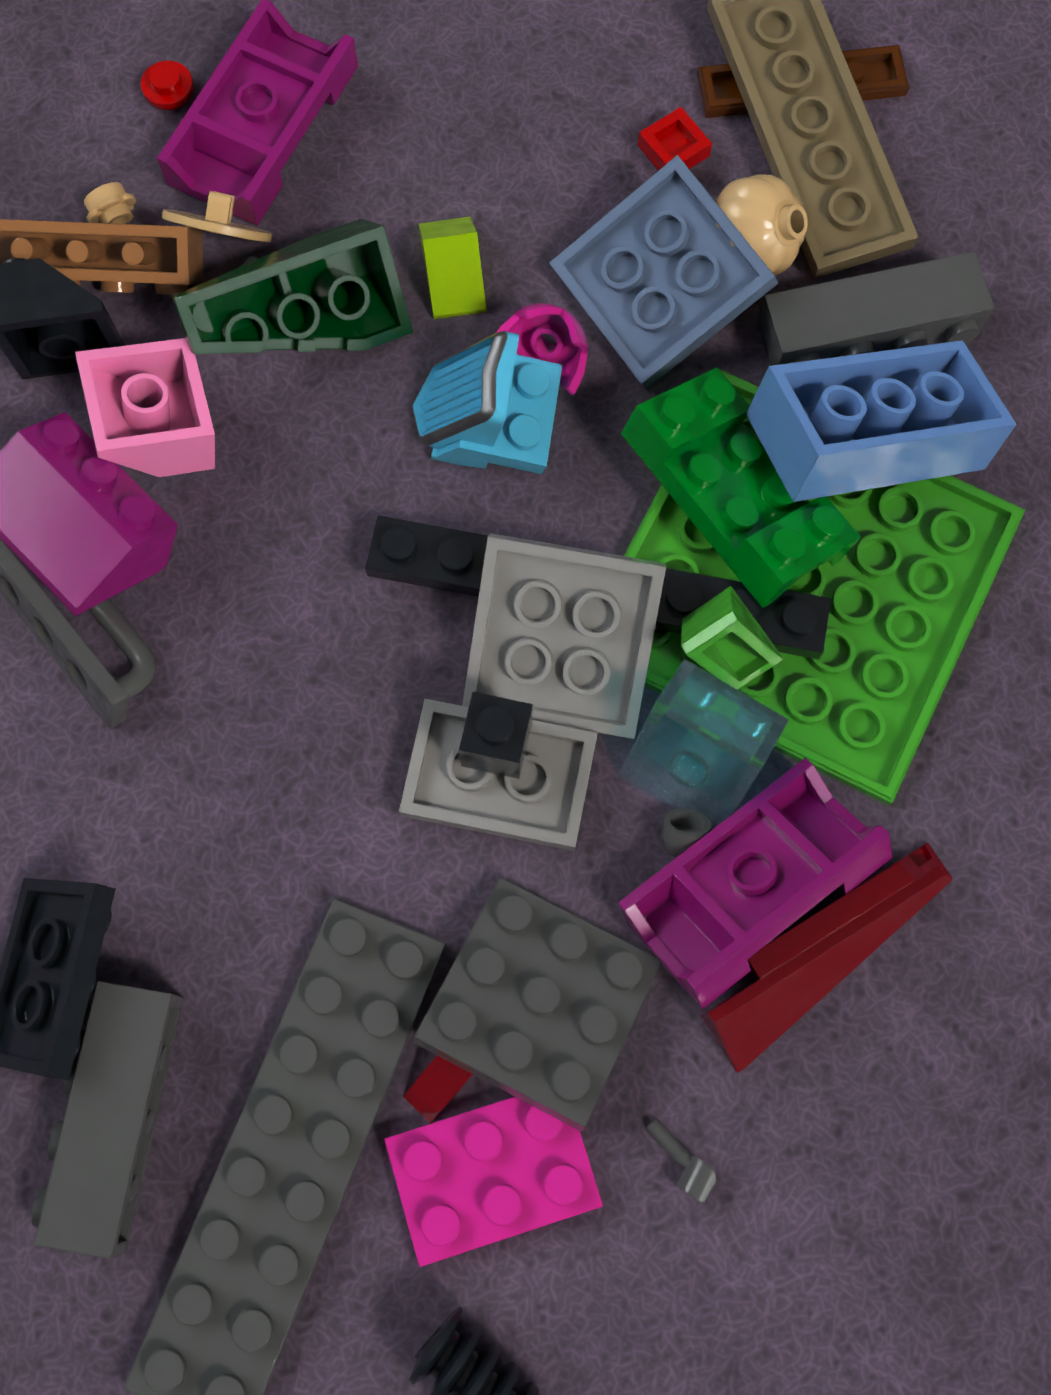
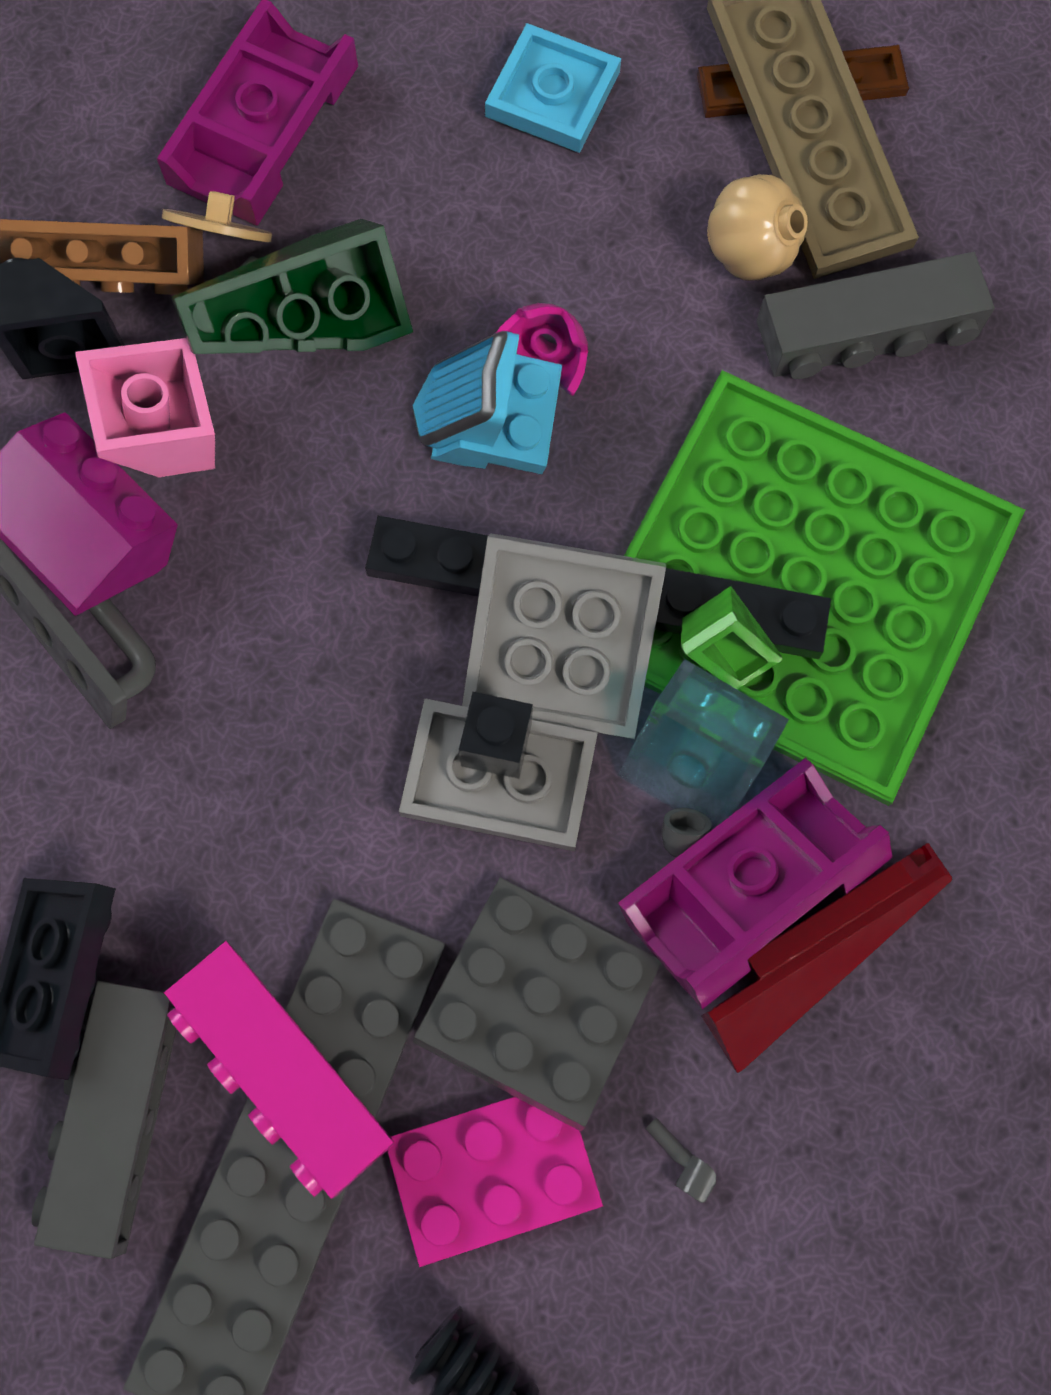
tan plate [84,182,136,224] -> none
red plate [141,60,194,110] -> none
dark red piece [403,1056,473,1124] -> none
lime slope [418,216,487,319] -> none
sand blue plate [549,155,778,389] -> none
green piece [621,367,861,608] -> none
red plate [637,107,712,171] -> none
medium blue brick [746,340,1017,502] -> none
none -> dark pink brick [164,941,395,1199]
none -> medium azure plate [485,23,621,153]

